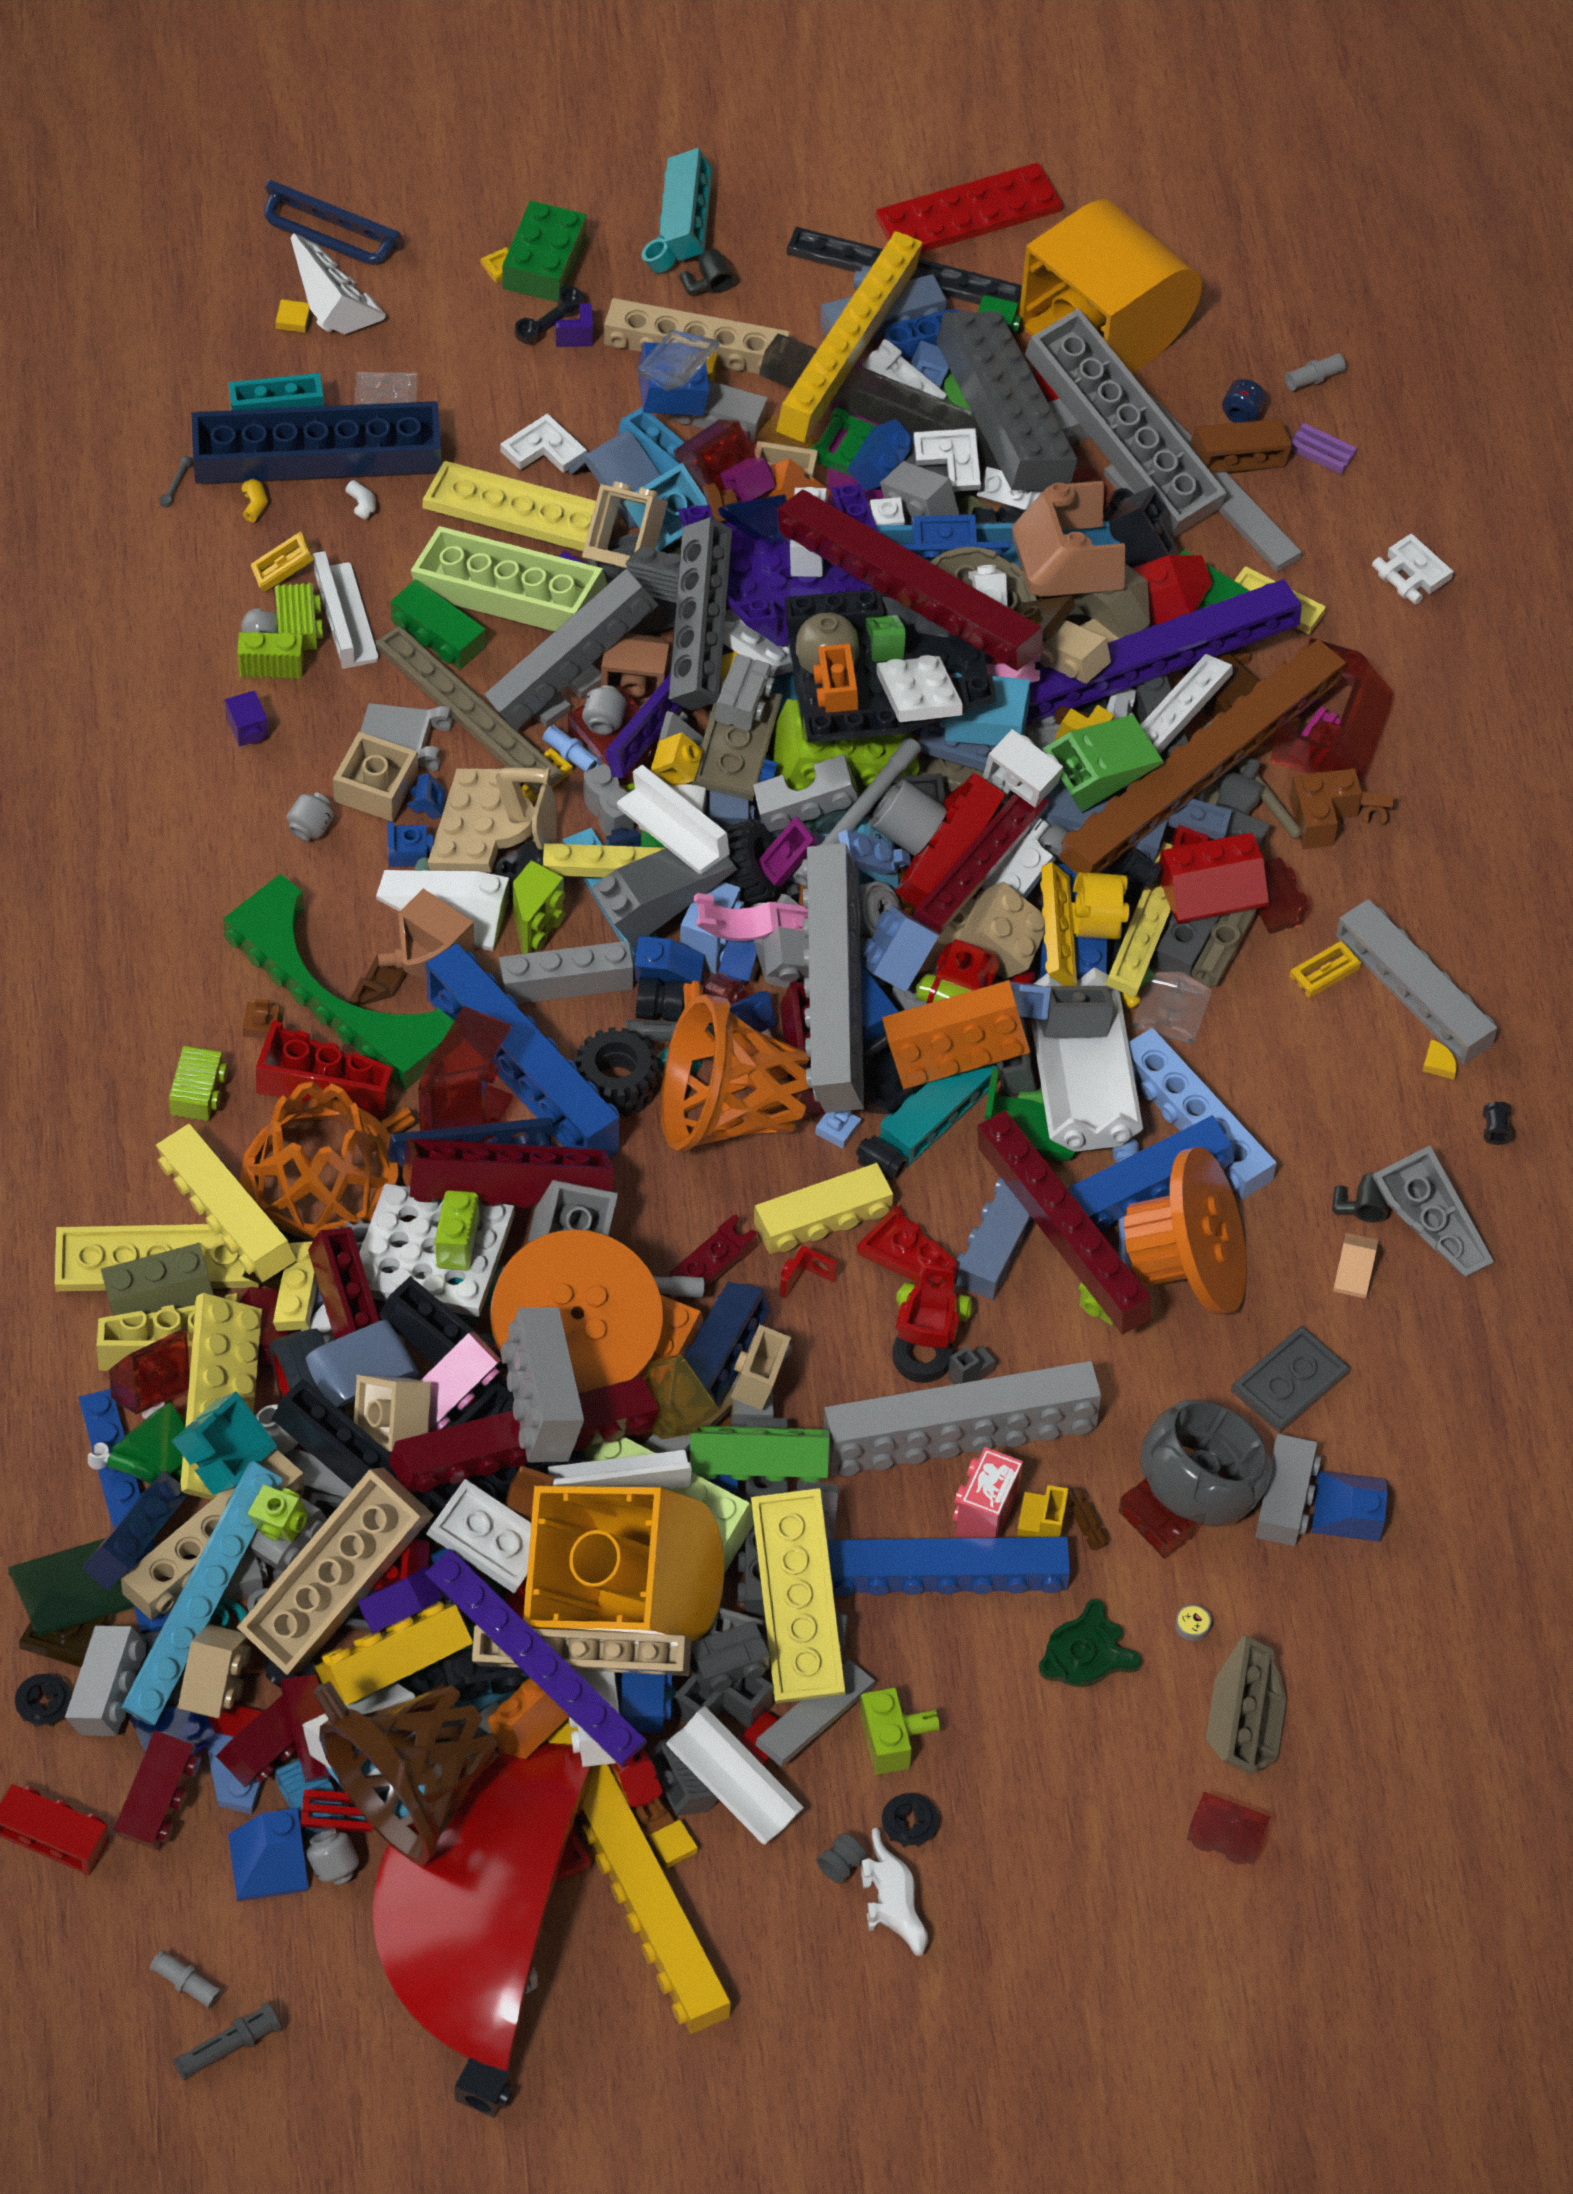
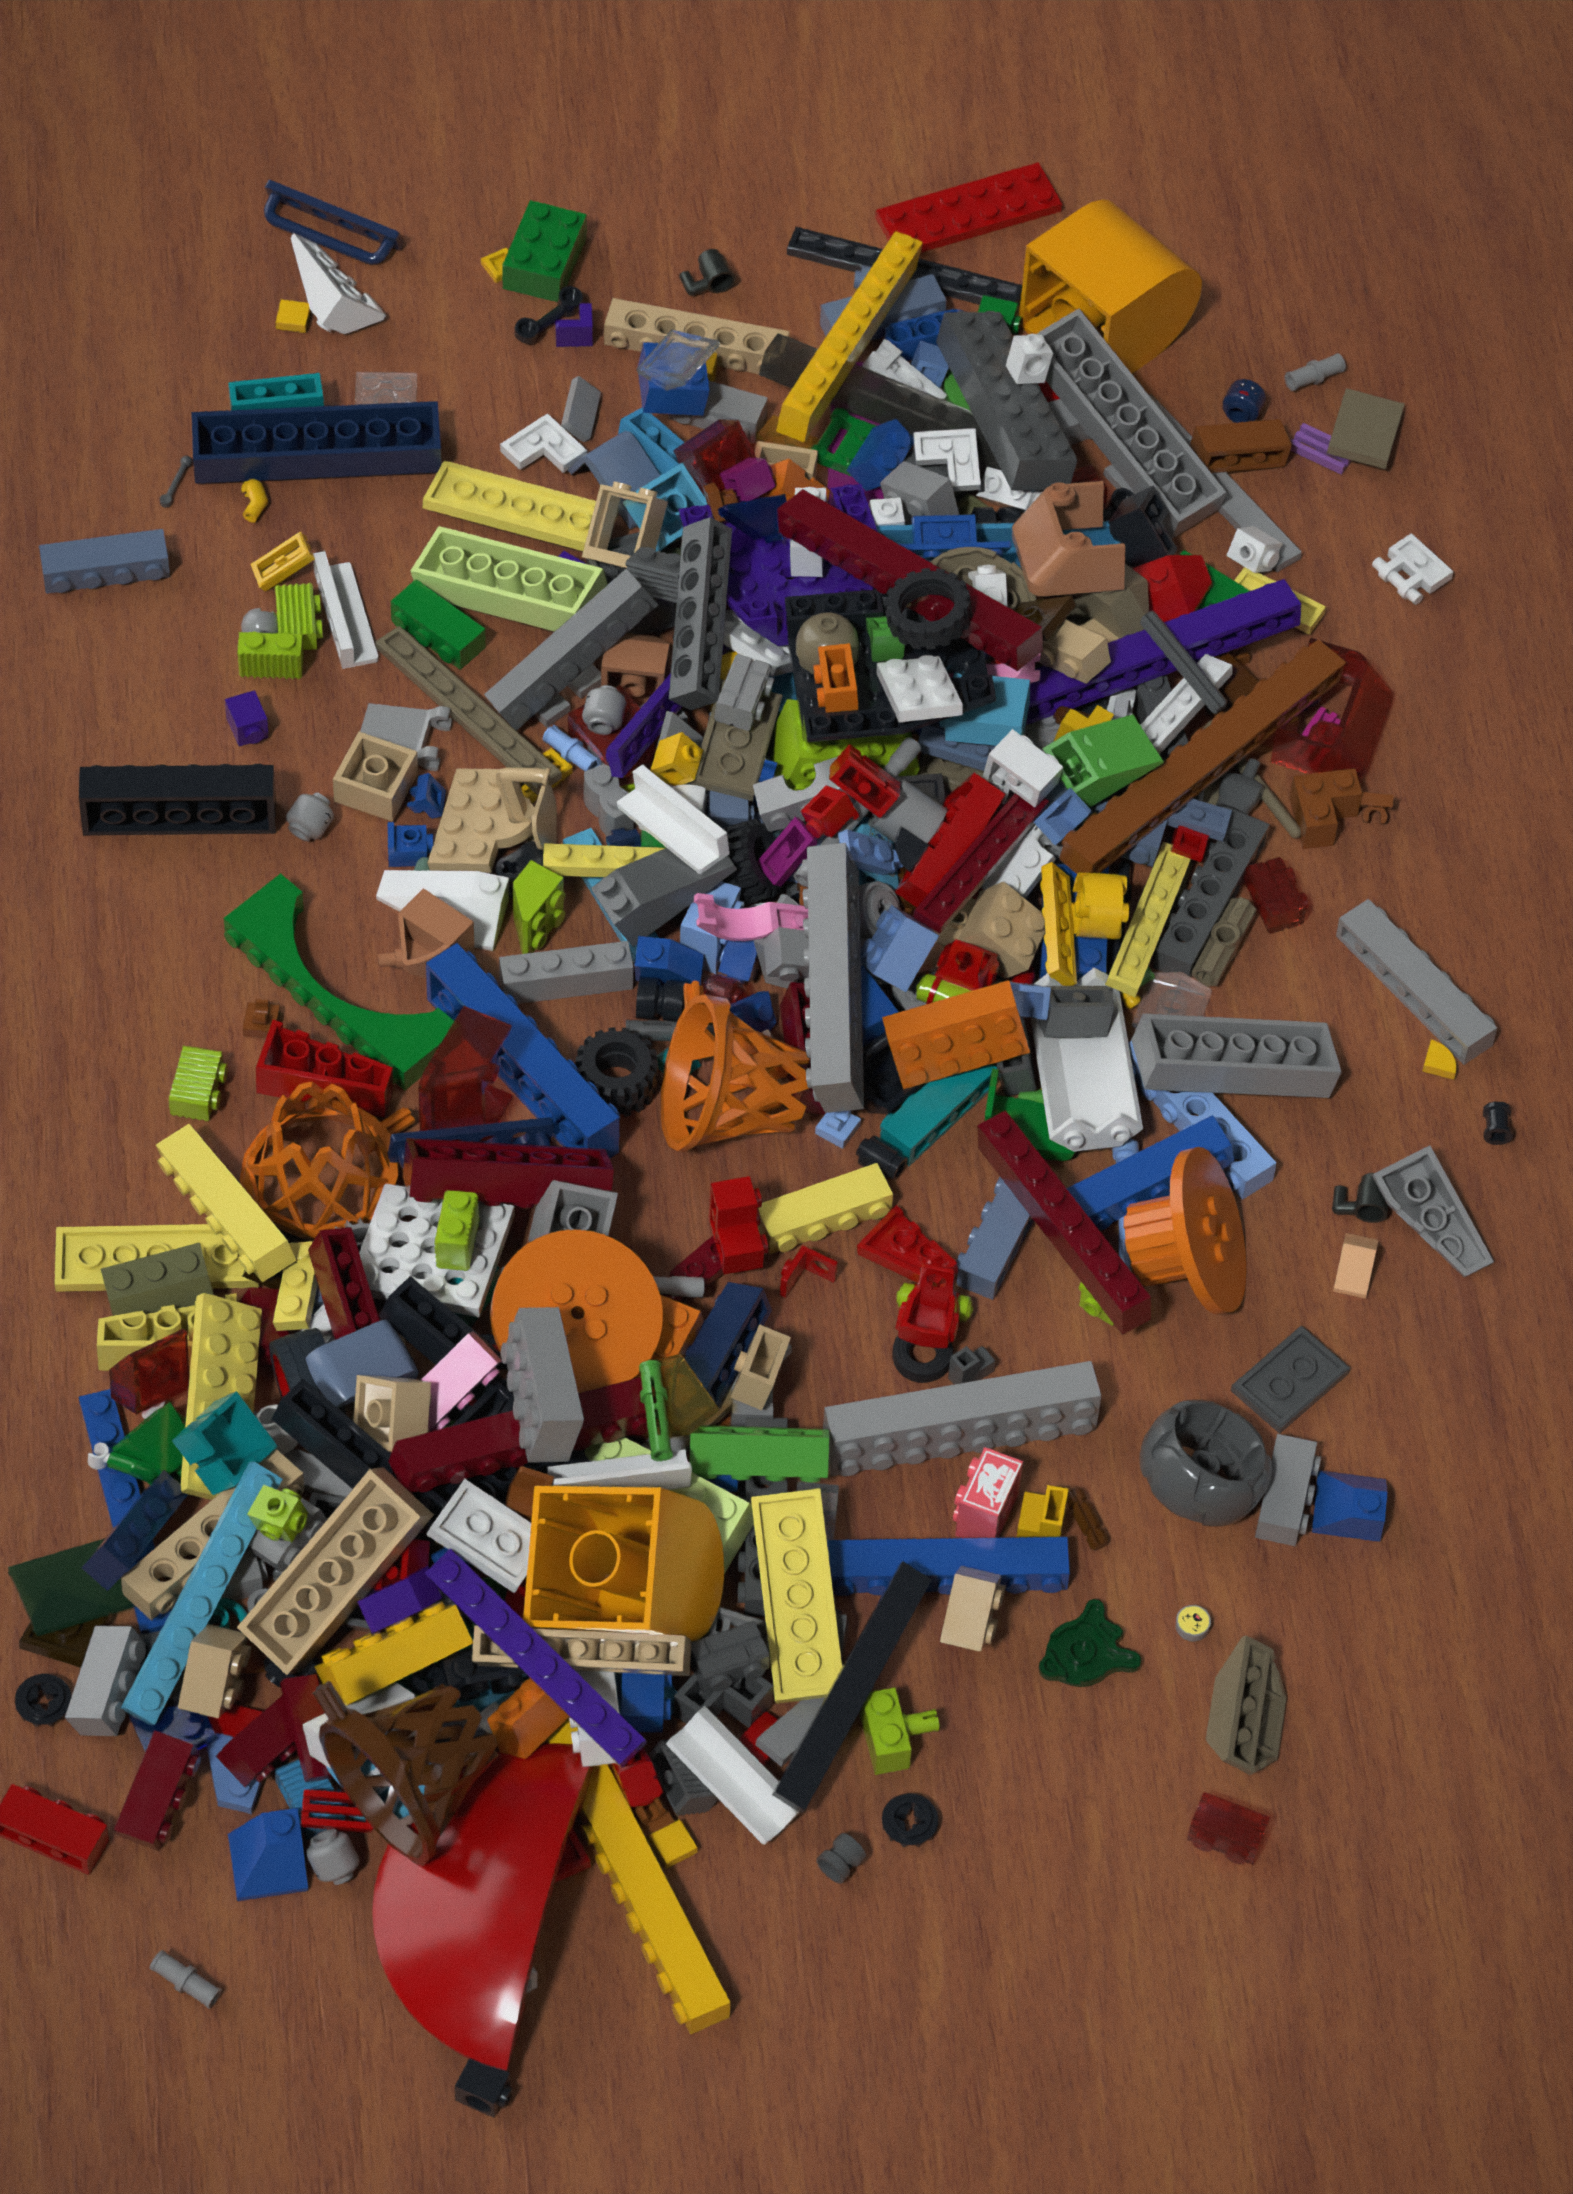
dark grey pin [172,2001,282,2080] -> none
white arm [345,480,376,520] -> none
reddish brown slope [349,954,407,1006] -> none
teal hinge [642,148,713,273] -> none
white animal [861,1828,928,1956] -> none
black piece [1114,847,1162,899] -> none
clear red brick [1118,1478,1197,1559] -> none
red slope [1158,832,1269,924] -> none
yellow tile [1289,940,1361,998] -> none
none -> sand blue brick [39,529,170,594]
none -> black brick [79,764,276,836]
none -> light grey tile [561,376,601,442]
none -> bright green pin [639,1360,673,1462]
none -> red brick [708,1176,768,1275]
none -> black tile [772,1561,932,1814]
none -> red brick [800,785,859,838]
none -> red brick [829,744,900,818]
none -> black tyre [884,568,973,649]
none -> black tile [896,826,928,872]
none -> tan brick [940,1566,1006,1652]
none -> white brick [1006,334,1053,384]
none -> medium blue panel [1034,788,1091,846]
none -> light grey brick [1132,1014,1341,1098]
none -> dark grey axle [1140,611,1227,714]
none -> white brick [1226,526,1283,573]
none -> dark tan tile [1327,388,1405,469]

